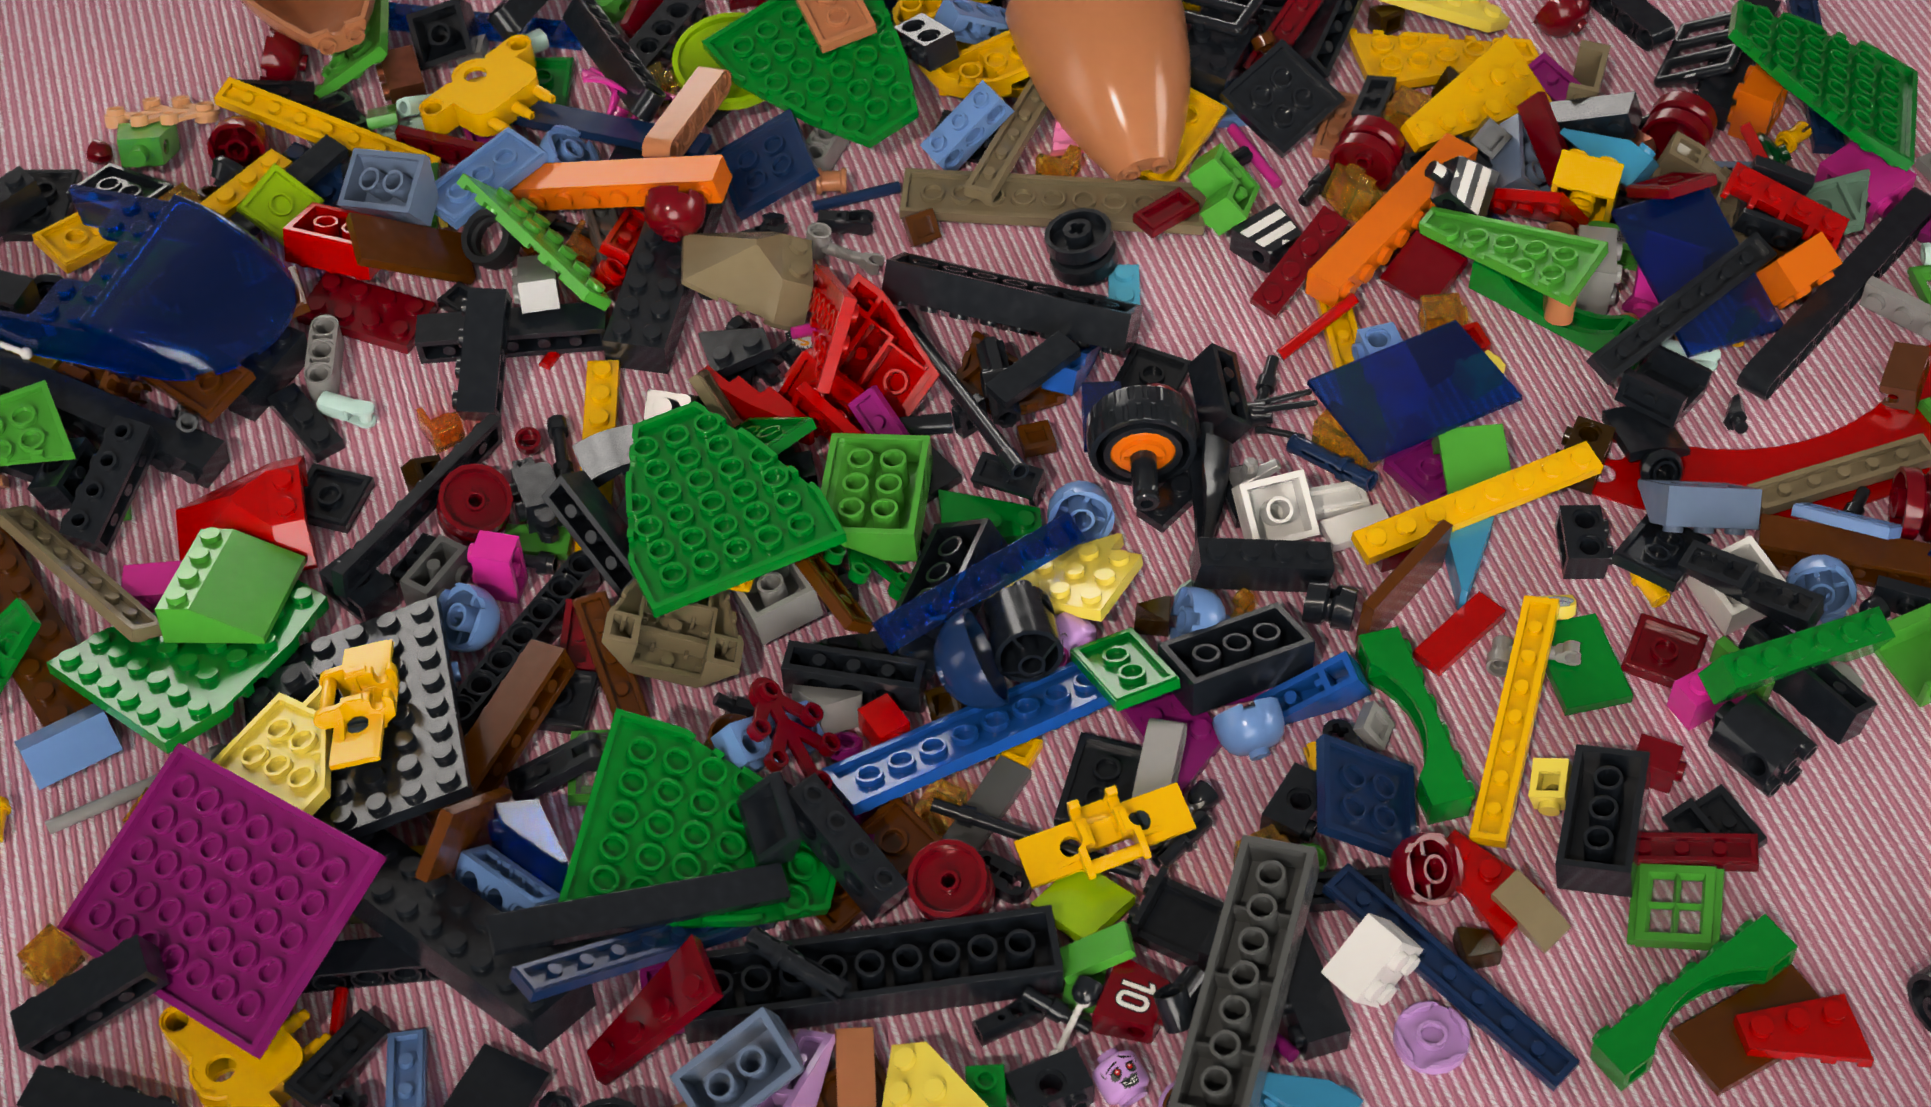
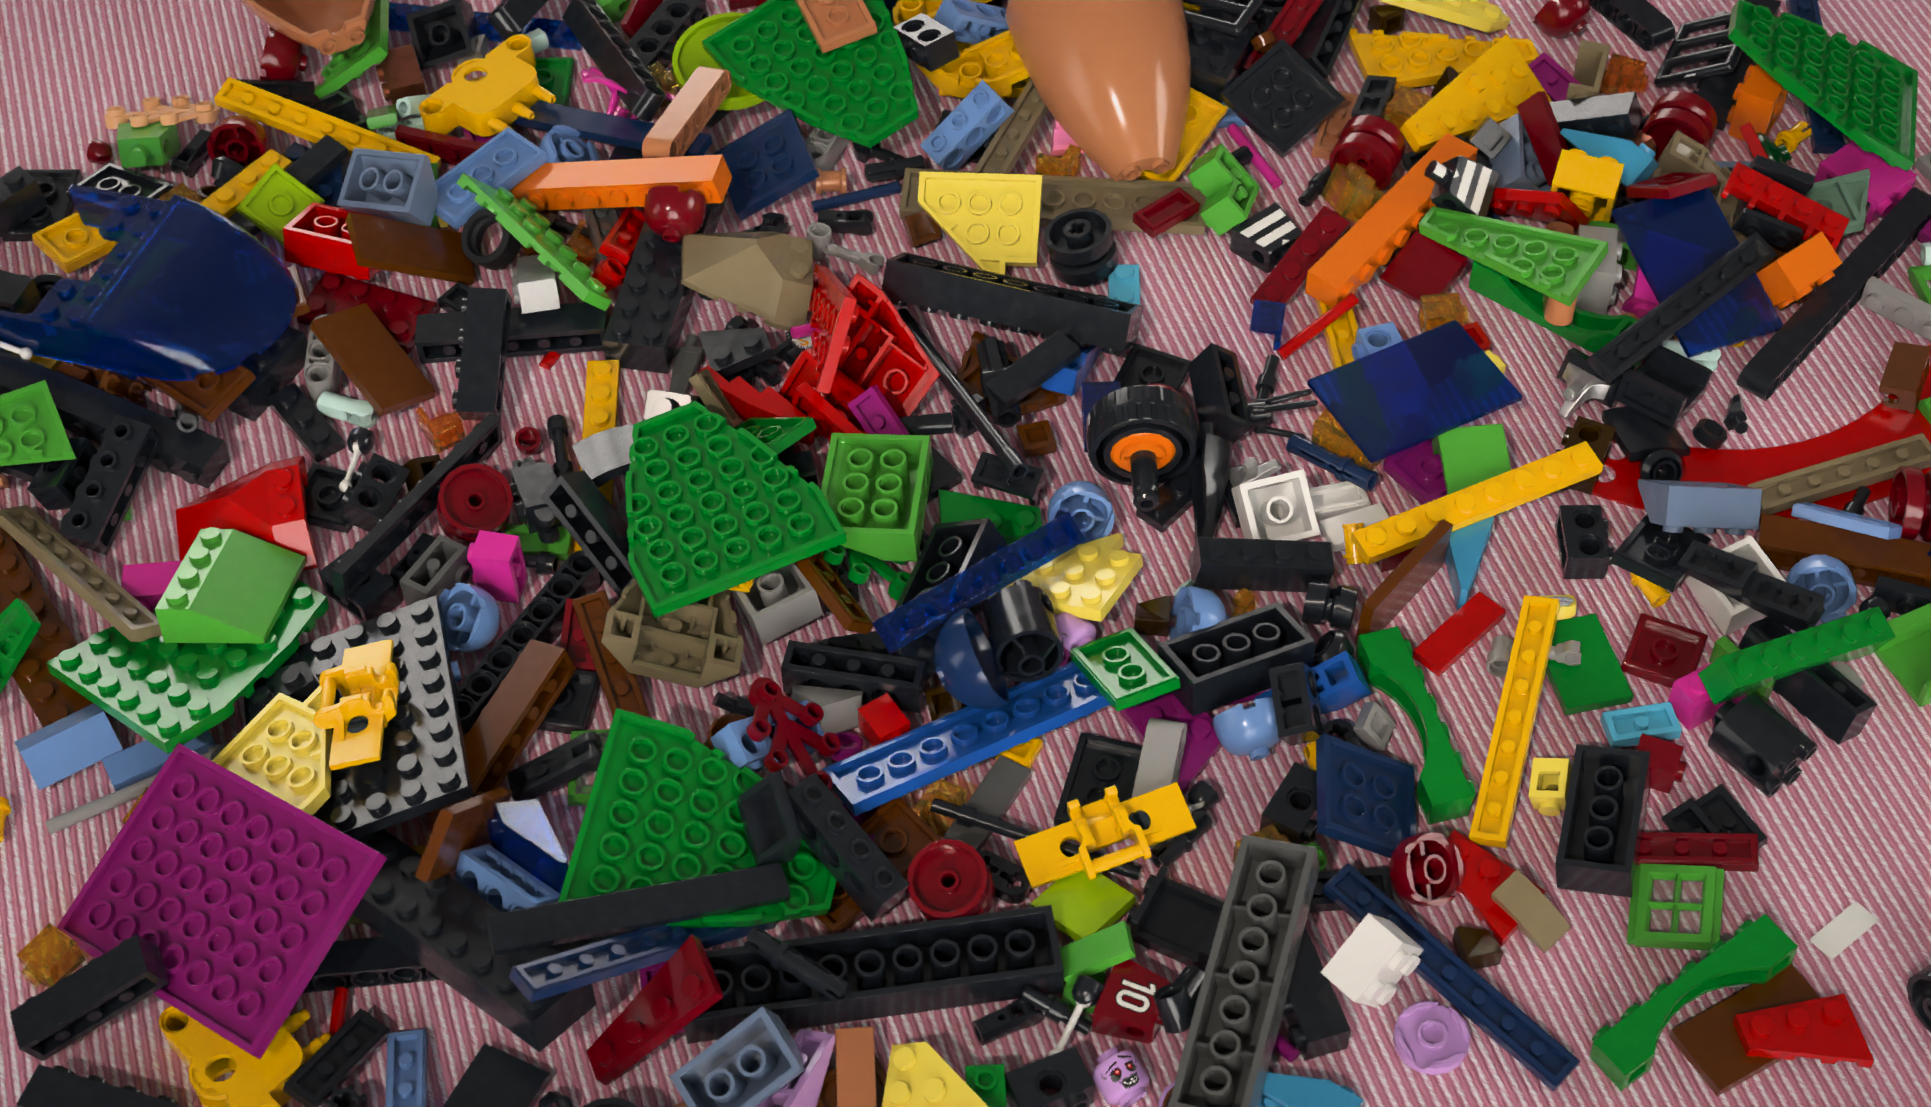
none -> medium blue tile [101,730,216,791]
none -> black bar [170,129,211,178]
none -> reddish brown tile [310,303,436,417]
none -> hinge [339,427,375,493]
none -> black brick [340,453,410,532]
none -> dark grey bar [669,334,704,394]
none -> black bar [853,142,905,163]
none -> black axle [864,155,925,182]
none -> light yellow wing [918,171,1043,275]
none -> clear blue panel [1250,299,1286,351]
none -> black brick [1269,662,1324,746]
none -> black cone [1313,630,1355,667]
none -> yellow pin [1342,523,1365,565]
none -> flat silver piece [1556,348,1623,420]
none -> clear orange brick [1600,53,1649,95]
none -> medium azure plate [1600,702,1682,748]
none -> black tile [1692,418,1727,449]
none -> white sticker [1810,901,1878,959]

